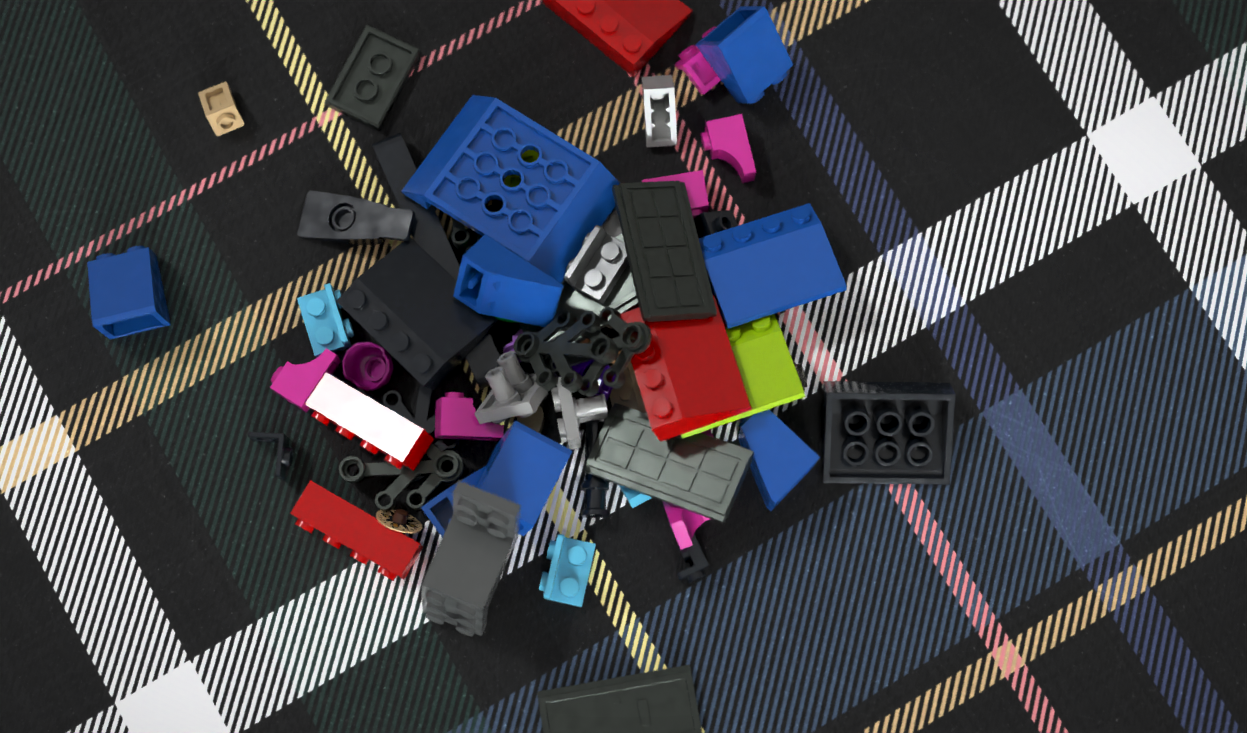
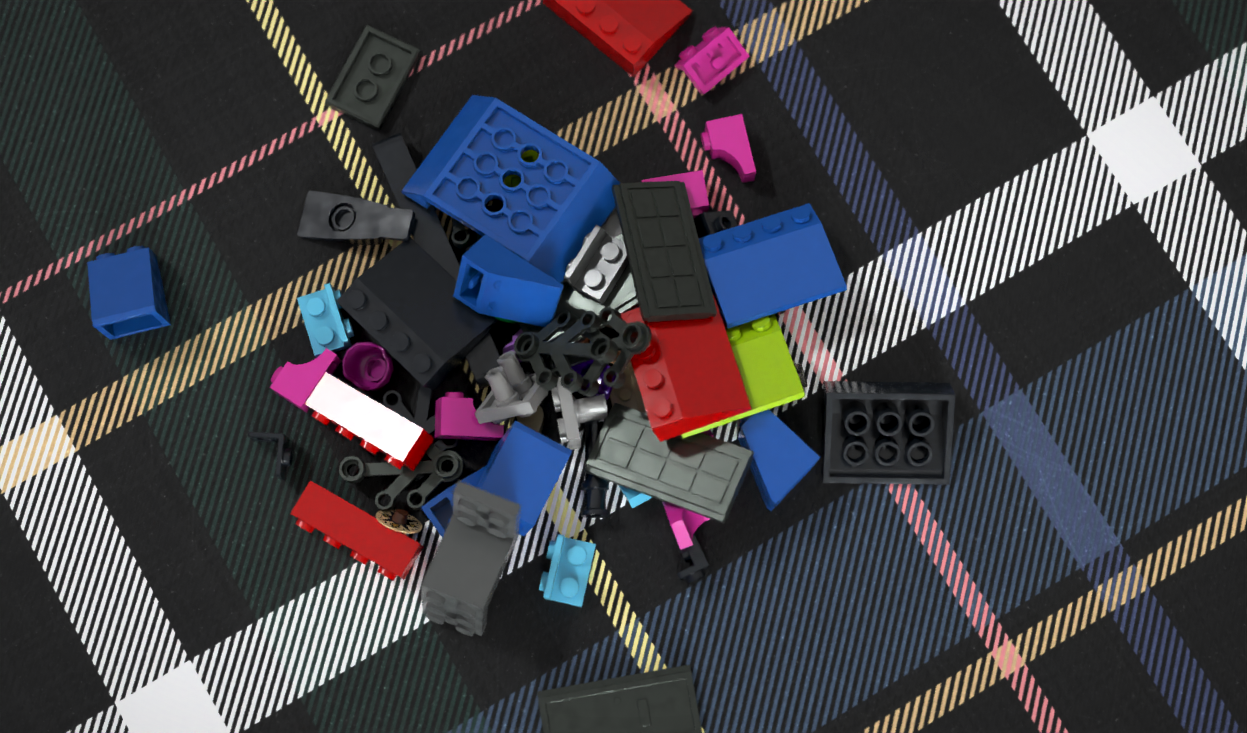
tan bracket [198,81,244,136] -> none
light grey arch [641,75,677,147] -> none
blue slope [696,6,793,104] -> none

